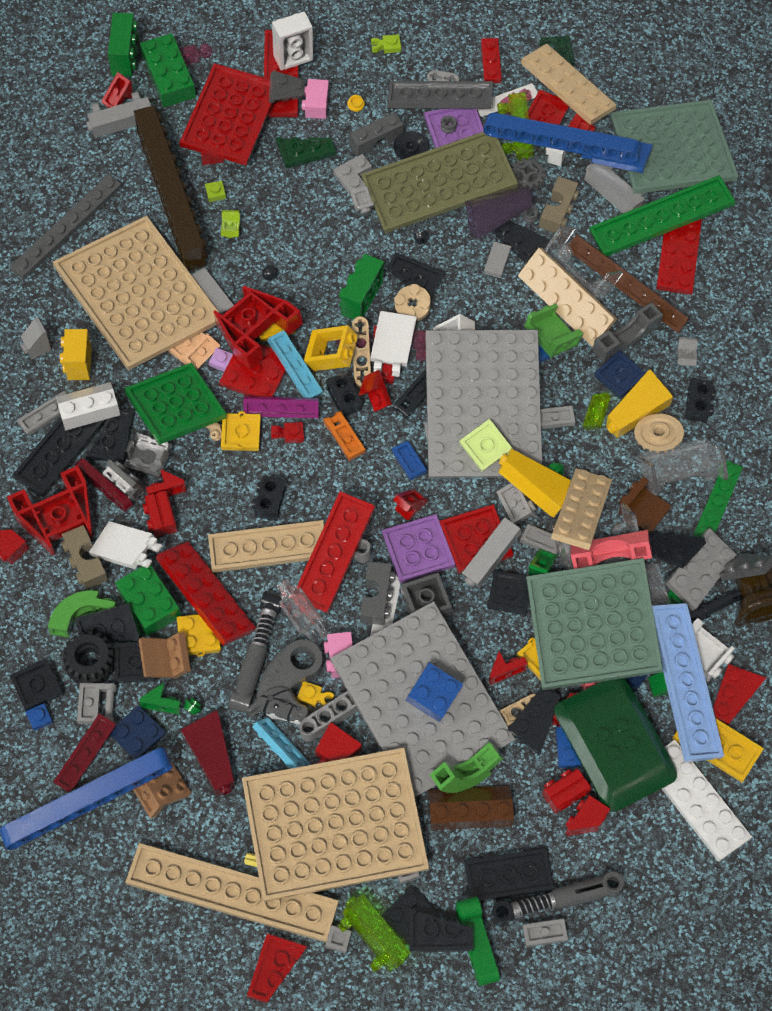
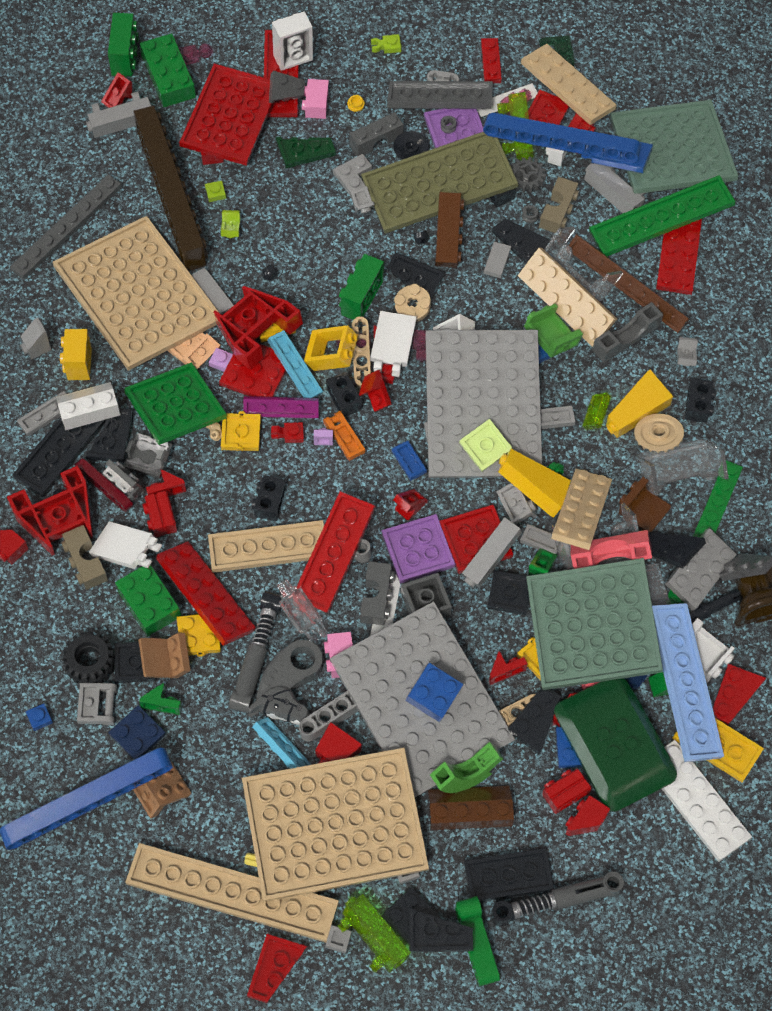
black plate [9,659,63,711] -> none
bright green arch [48,590,117,638] -> none
dark red plate [53,713,116,793] -> none
black wing [74,602,142,641] -> none
dark red slope [181,710,235,796] -> none
green plate [183,697,202,715] -> none
yellow plate [297,682,334,708] -> none
black plate [392,370,427,420] -> none
clear purple slope [465,186,533,239] -> none
light grey plate [522,919,568,947] -> none
dark blue plate [594,350,645,399] -> none
none -> lavender plate [314,428,333,445]
none -> reddish brown brick [435,192,464,268]

